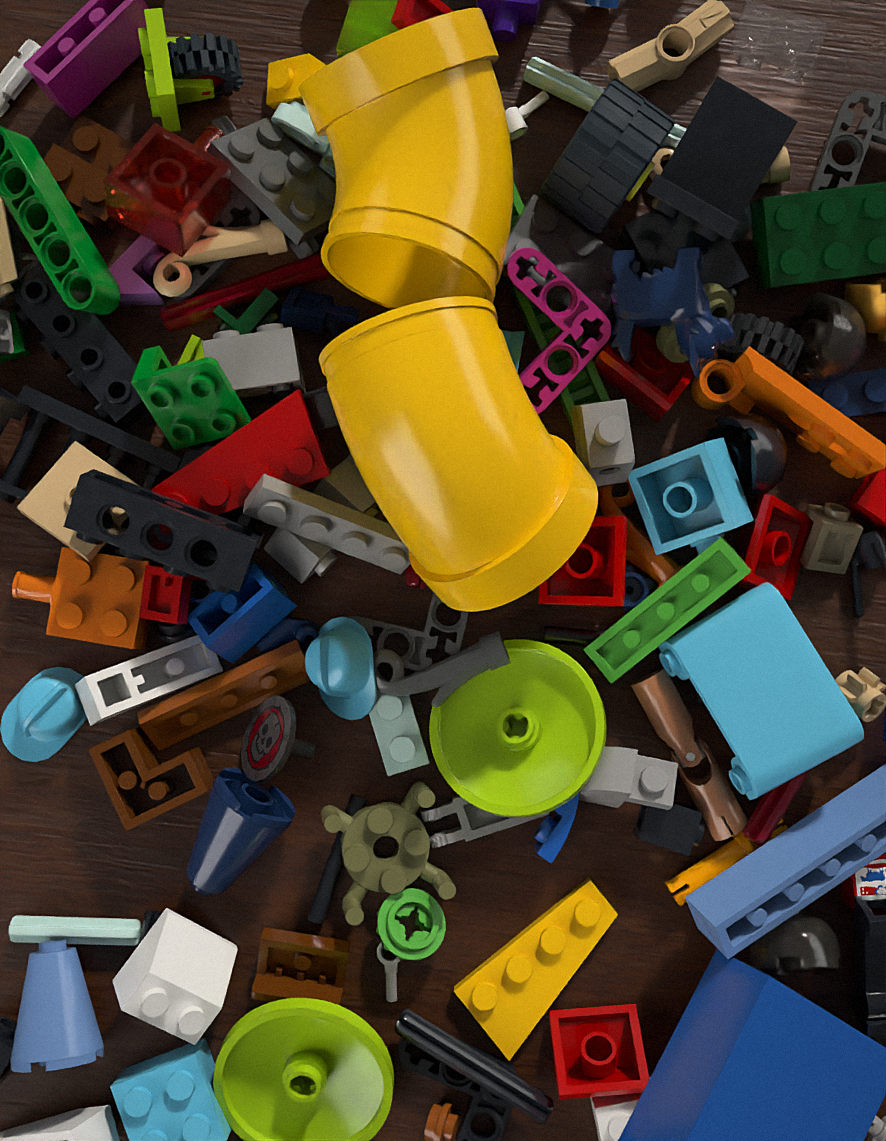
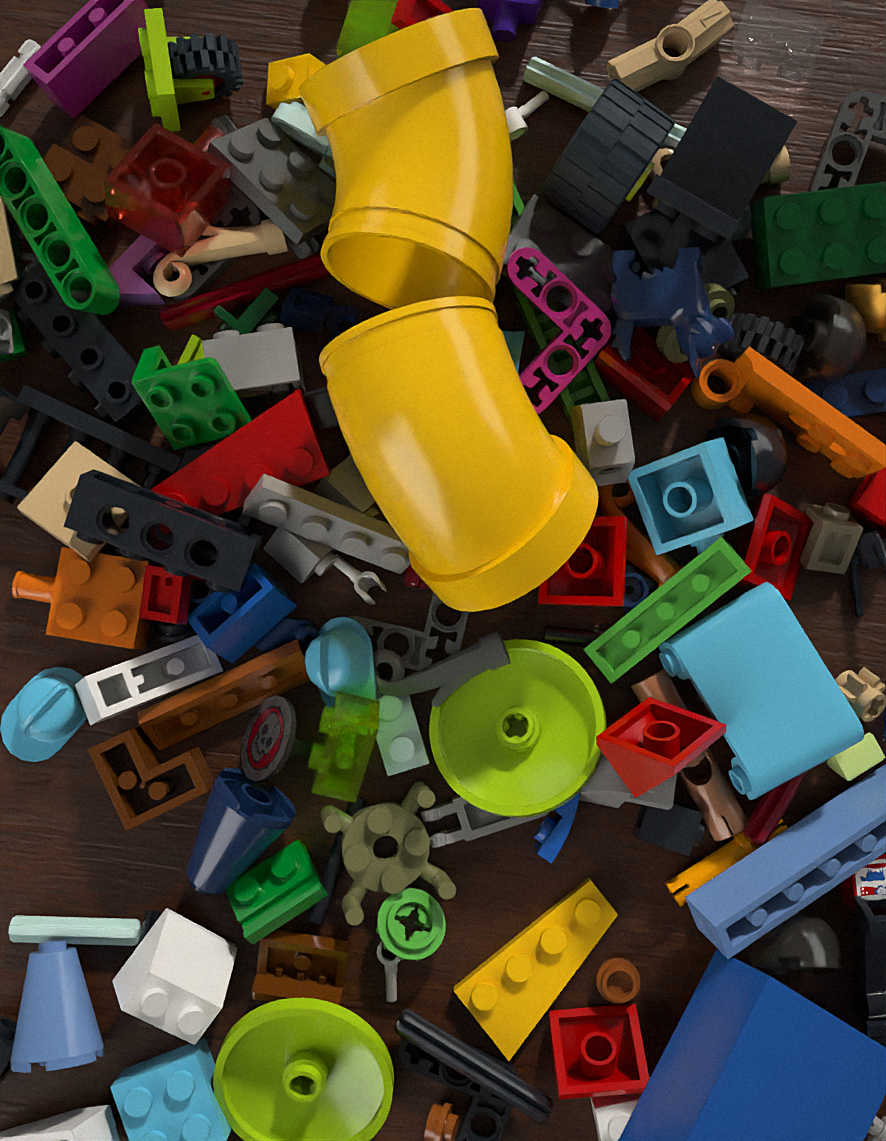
none -> green plate [226,839,328,944]
none -> clear neon green brick [307,691,380,803]
none -> white hand [333,554,387,605]
none -> red slope [596,697,726,798]
none -> dark orange plate [596,958,641,1004]
none -> yellowish green slope [827,732,886,781]

